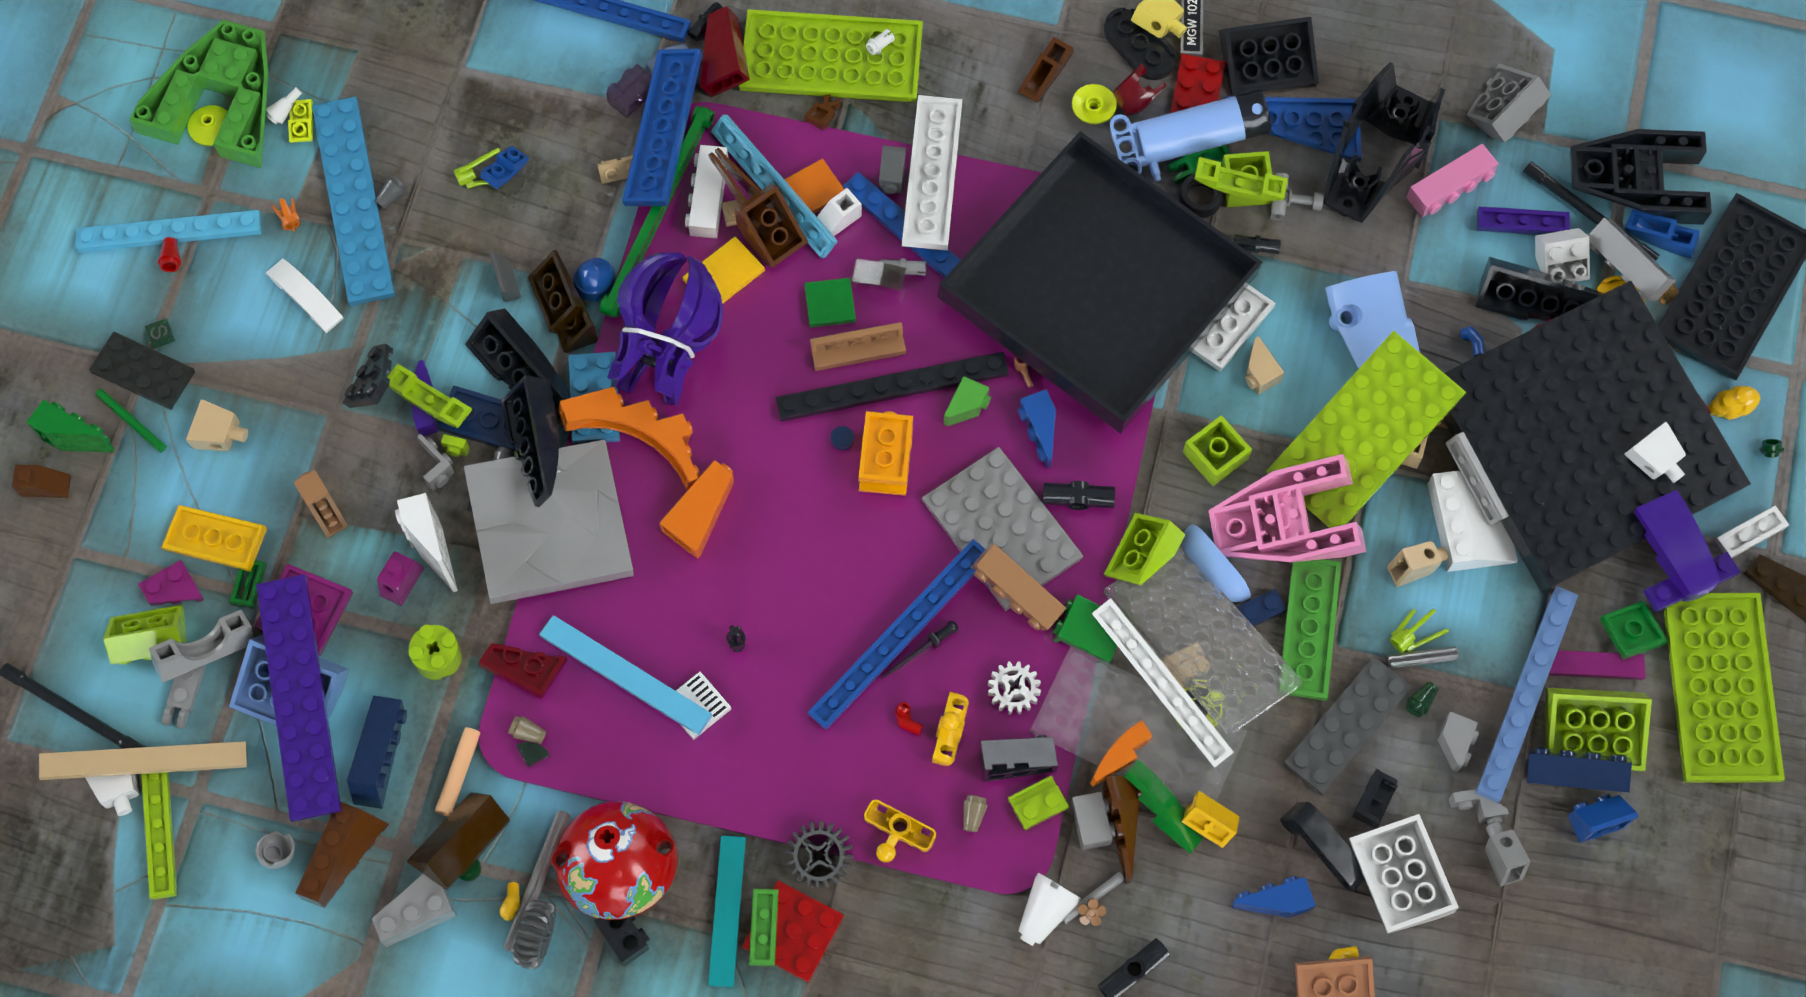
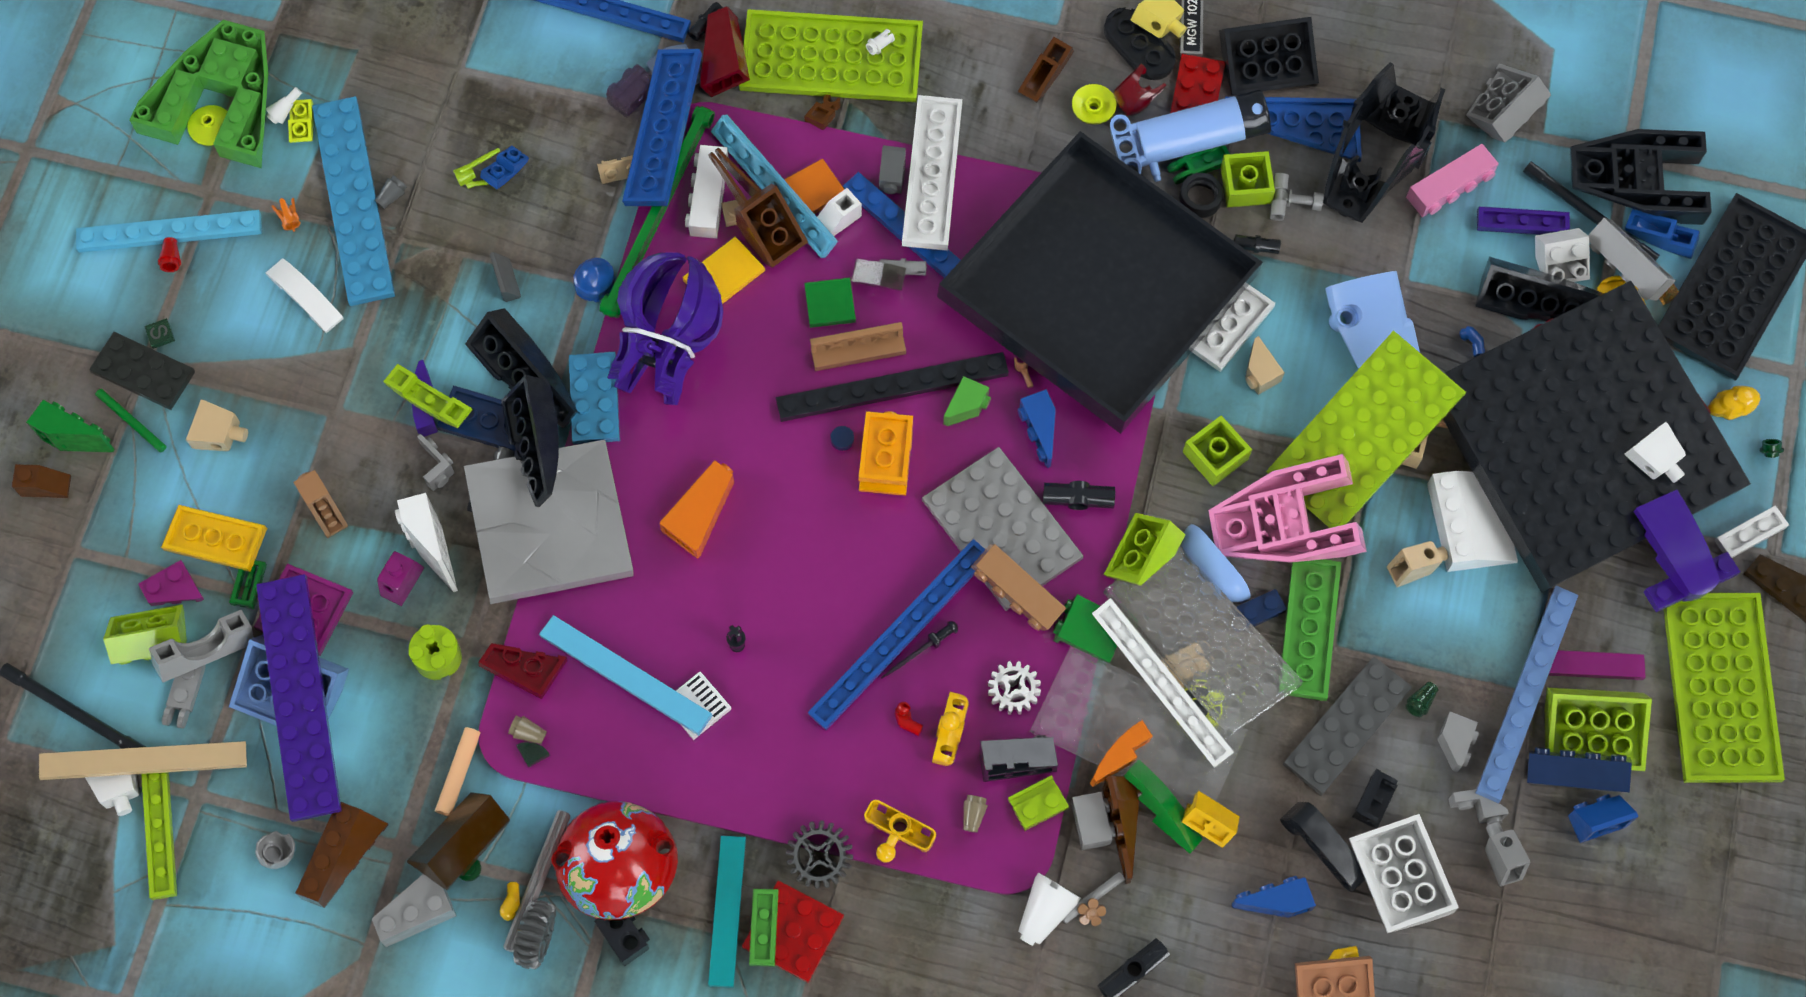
black plate [342,344,393,408] -> none
dark blue wedge [347,695,407,809] -> none
lime plate [441,434,470,457] -> none
dark brown slope [528,250,598,353] -> none
orange arch [558,387,700,490] -> none
lime slope [1195,157,1288,201] -> none
flat silver axle [1387,646,1459,669] -> none
lime plant [1390,609,1449,653] -> none
light grey tile [1445,432,1509,526] -> none
green tile [1599,601,1668,660] -> none

